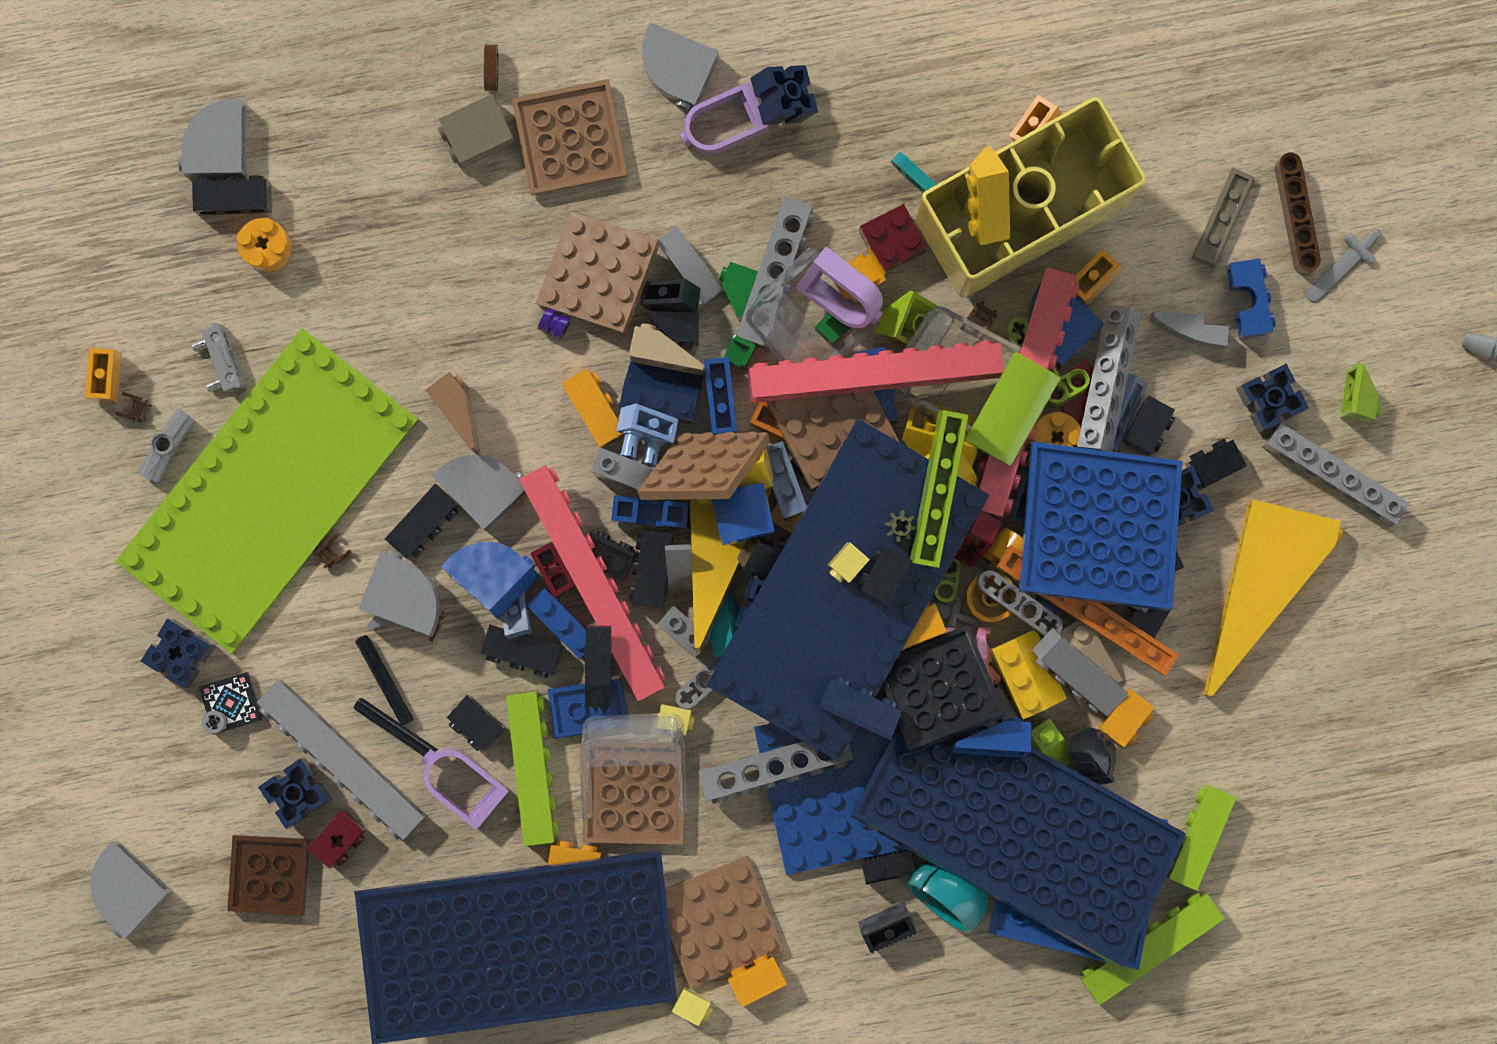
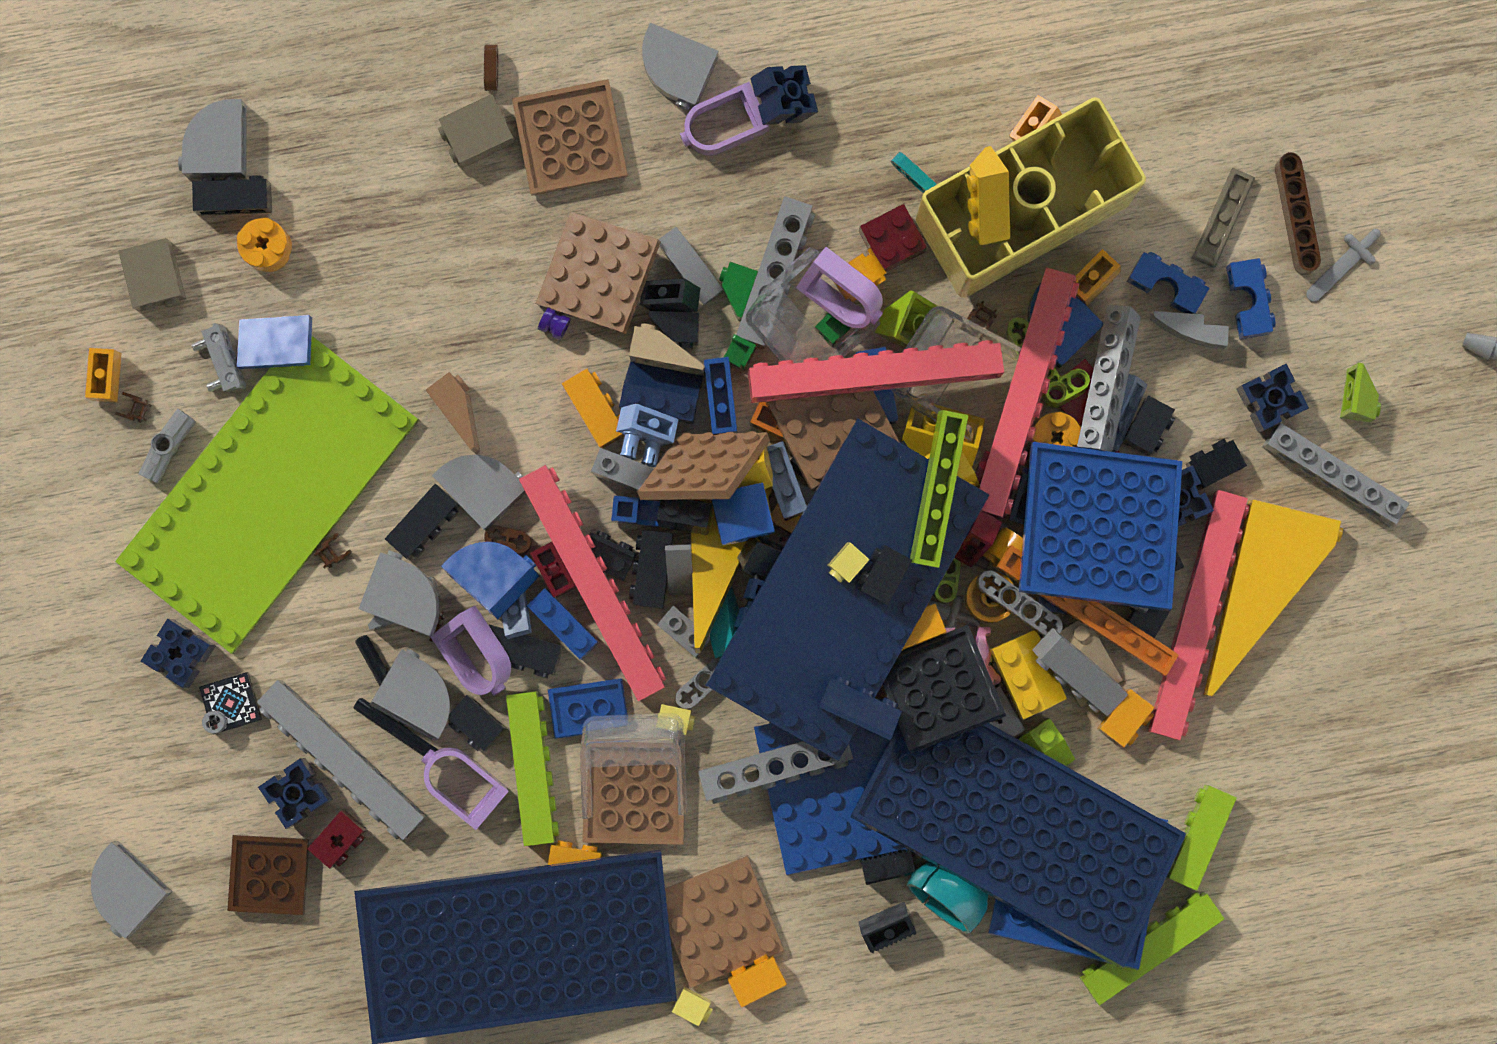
black slope [585,625,612,707] -> none
olive gear [883,510,916,542] -> none
blue slope [950,718,1031,758] -> none
lime slope [965,352,1061,467] -> none
black helmet [1069,727,1116,785] -> none
none -> dark tan brick [118,238,186,314]
none -> tile [237,315,312,369]
none -> light grey brick [369,649,450,741]
none -> lavender window [430,606,511,696]
none -> reddish brown beam [484,525,532,554]
none -> black brick [657,499,713,535]
none -> blue arch [1126,252,1209,314]
none -> coral brick [1147,490,1249,740]

